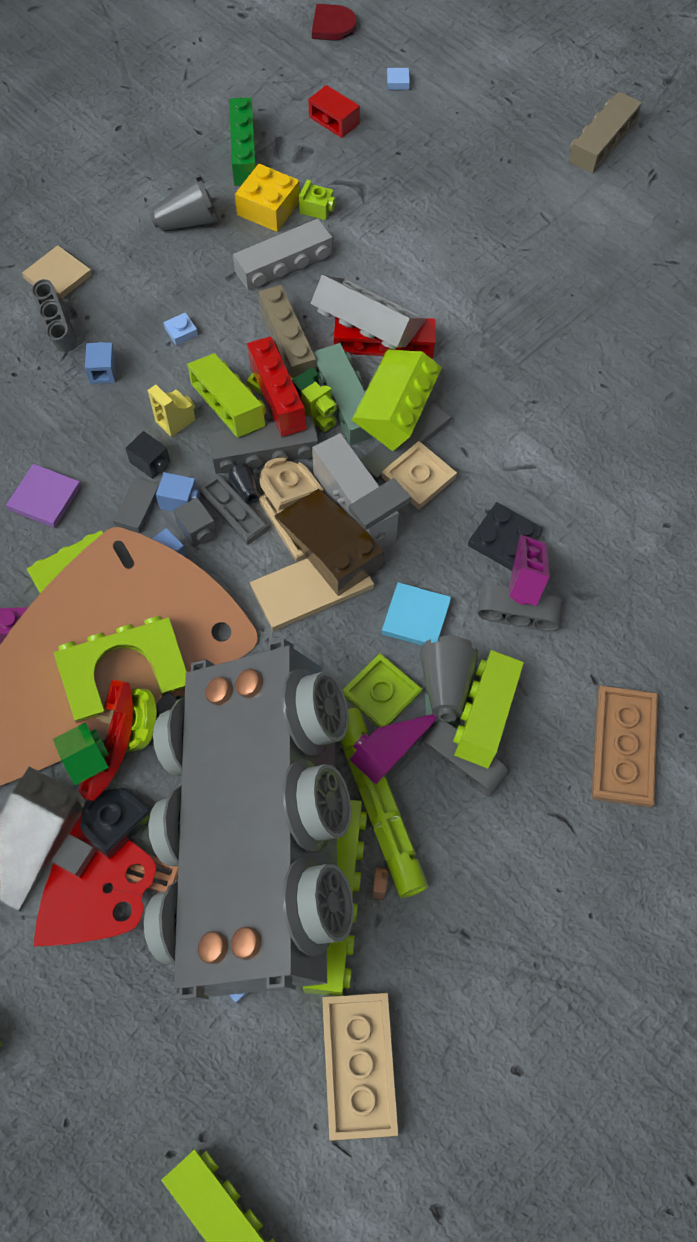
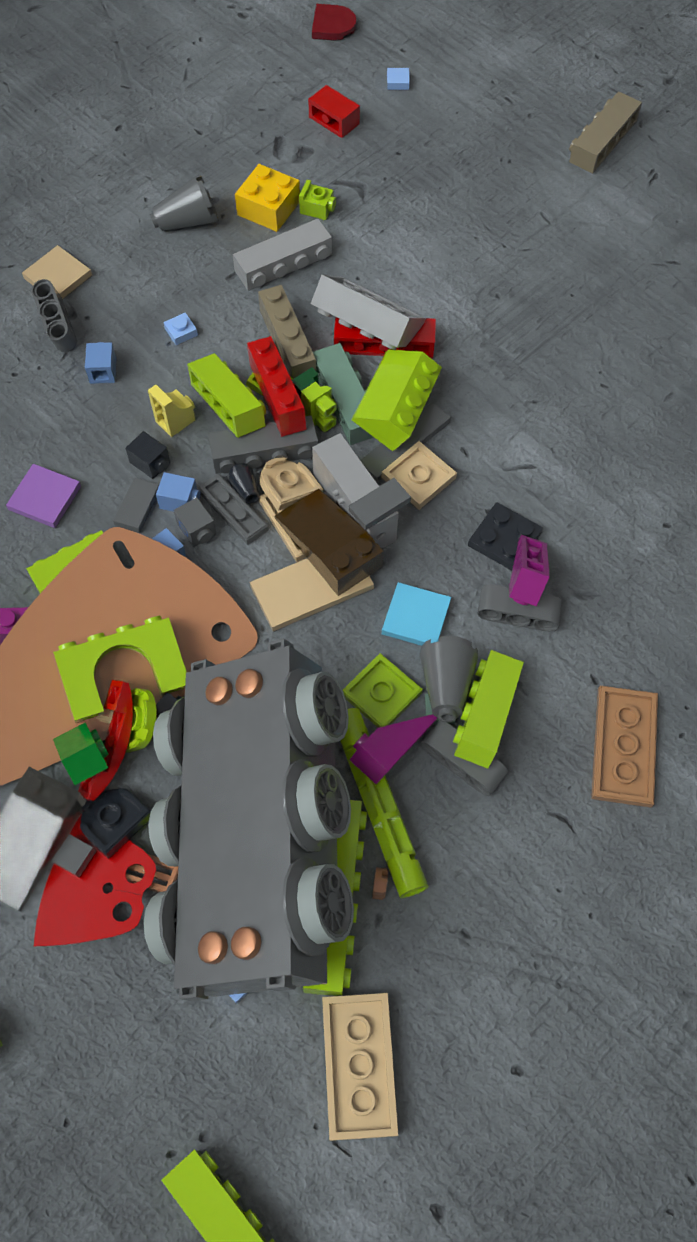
green brick [229,97,256,186] -> none

